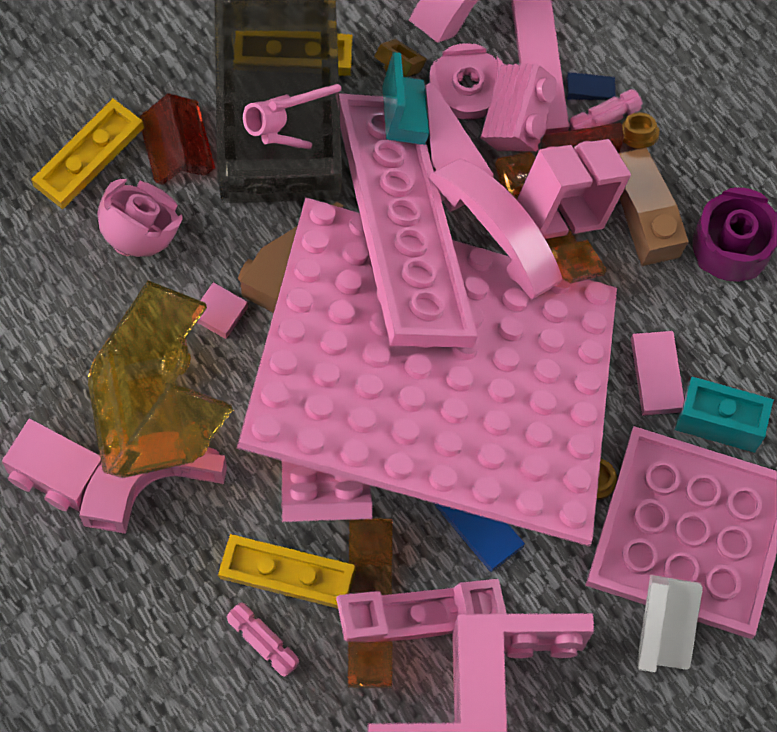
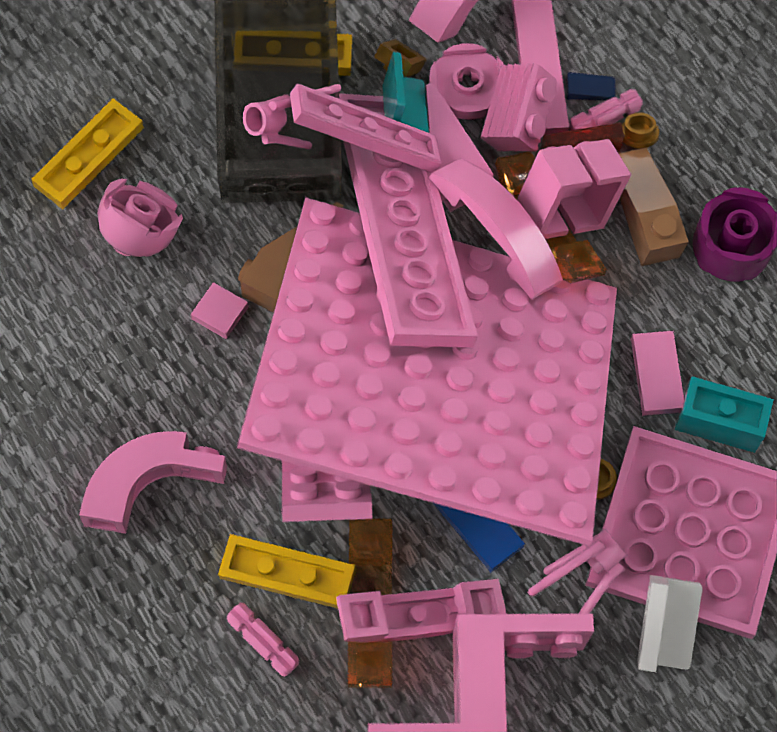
bright pink brick [2,418,104,512] -> none
clear yellow windscreen [88,280,233,478] -> none
clear red panel [139,93,216,185] -> none
none -> bright pink tile [290,84,441,173]
none -> bright pink plant [528,529,627,614]

